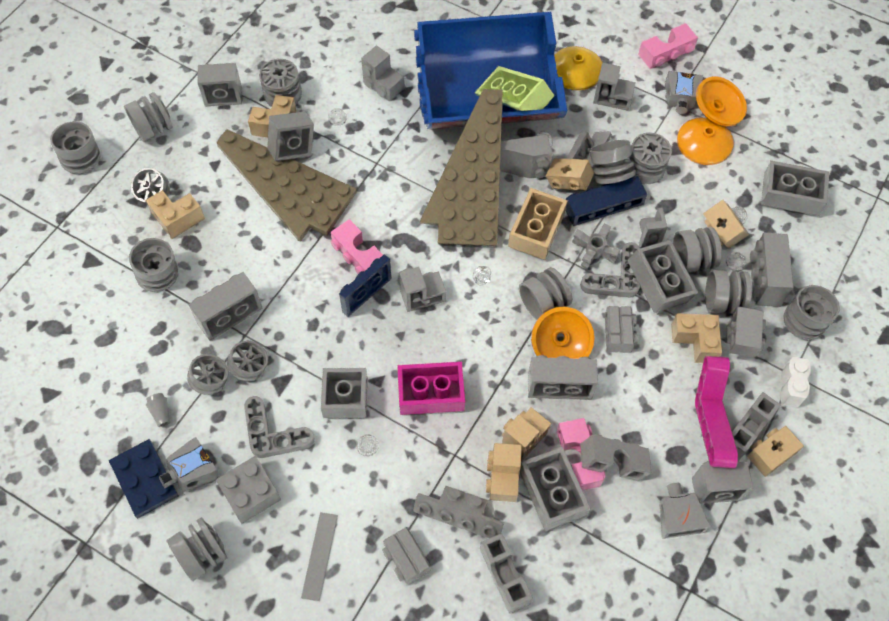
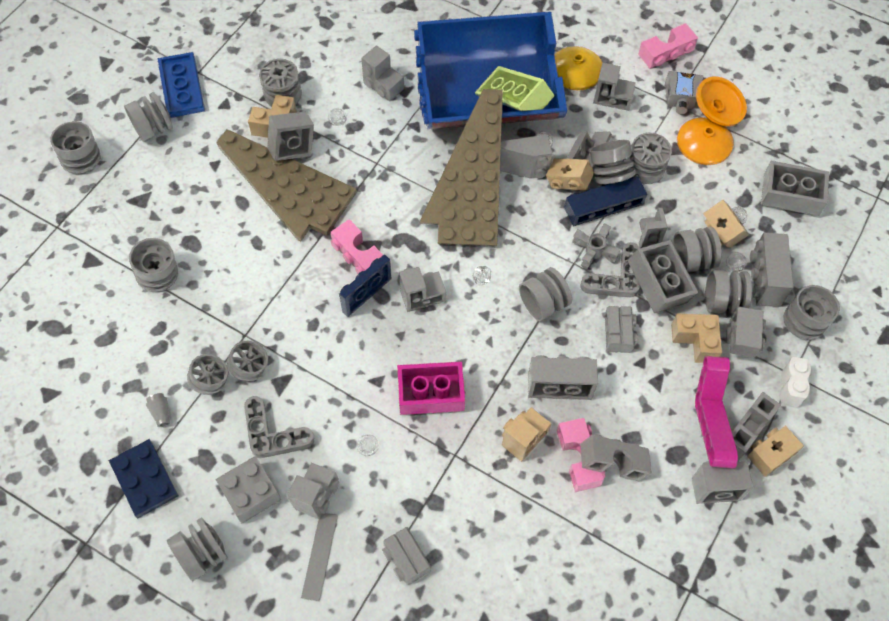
light grey wheel [131,168,170,204] -> none
tan brick [145,190,205,239] -> none
torso [159,437,218,492] -> none
light grey brick [188,272,263,341] -> none
light grey brick [197,63,242,107] -> none
light grey brick [321,368,368,418] -> none
light grey bracket [413,486,504,538] -> none
light grey arch [480,533,533,614] -> none
tan brick [486,443,521,502] -> none
tan brick [508,188,568,260] -> none
light grey brick [520,447,590,532] -> none
light orange dish [531,307,594,359] -> none
light grey torso [659,483,710,539] -> none
none -> blue tile [157,52,205,118]
none -> light grey brick [286,462,339,519]

